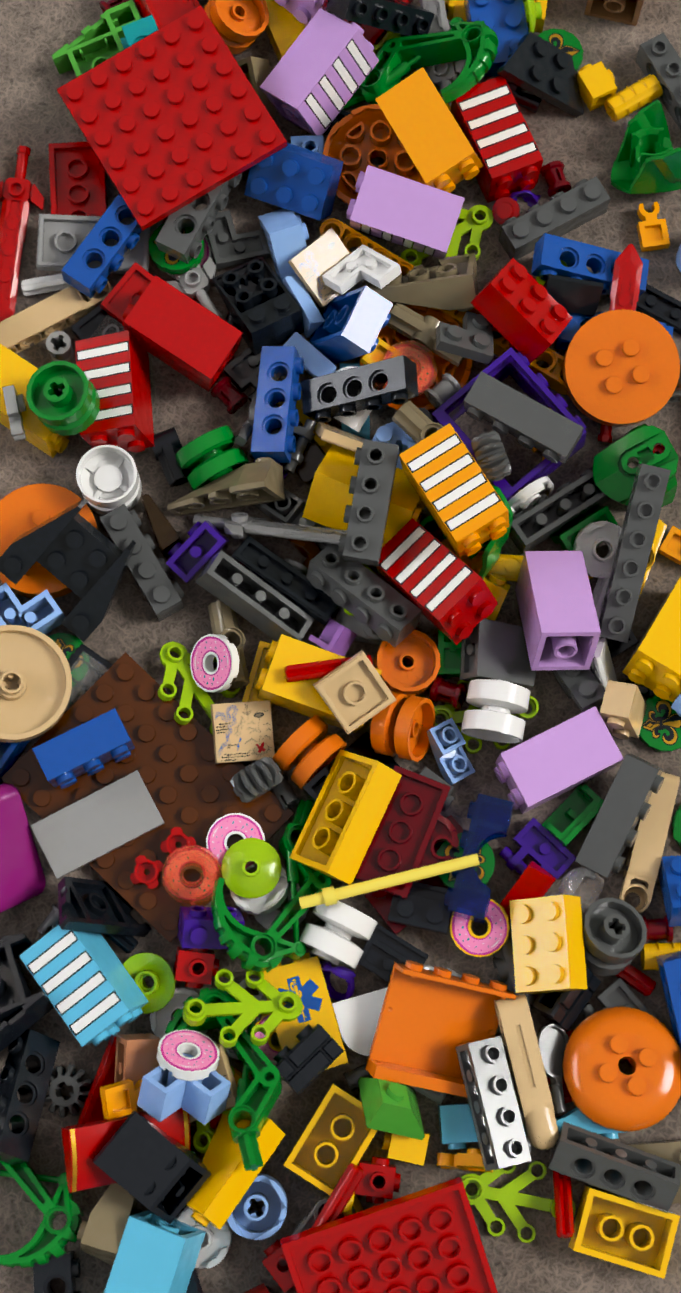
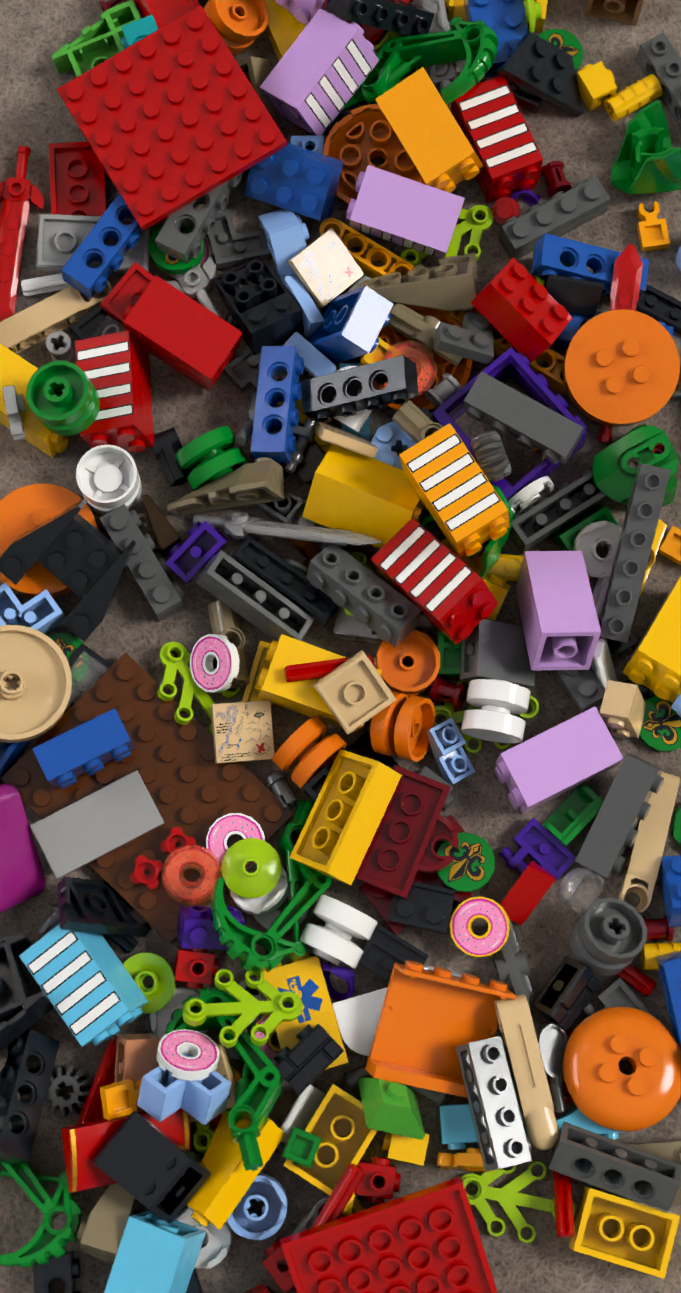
dark red bush [211,377,248,414] -> none
dark grey gear [230,757,283,802] -> none
light yellow bar [299,853,480,909] -> none
medium lavender panel [308,618,357,656] -> none
white plate [322,244,402,295] -> none
dark grey brick [338,439,399,567] -> none
clear blue arch [444,793,514,924] -> none
yellow brick [509,894,588,994] -> none
none -> white slope [280,1084,326,1143]
none -> green tile [282,1126,322,1168]

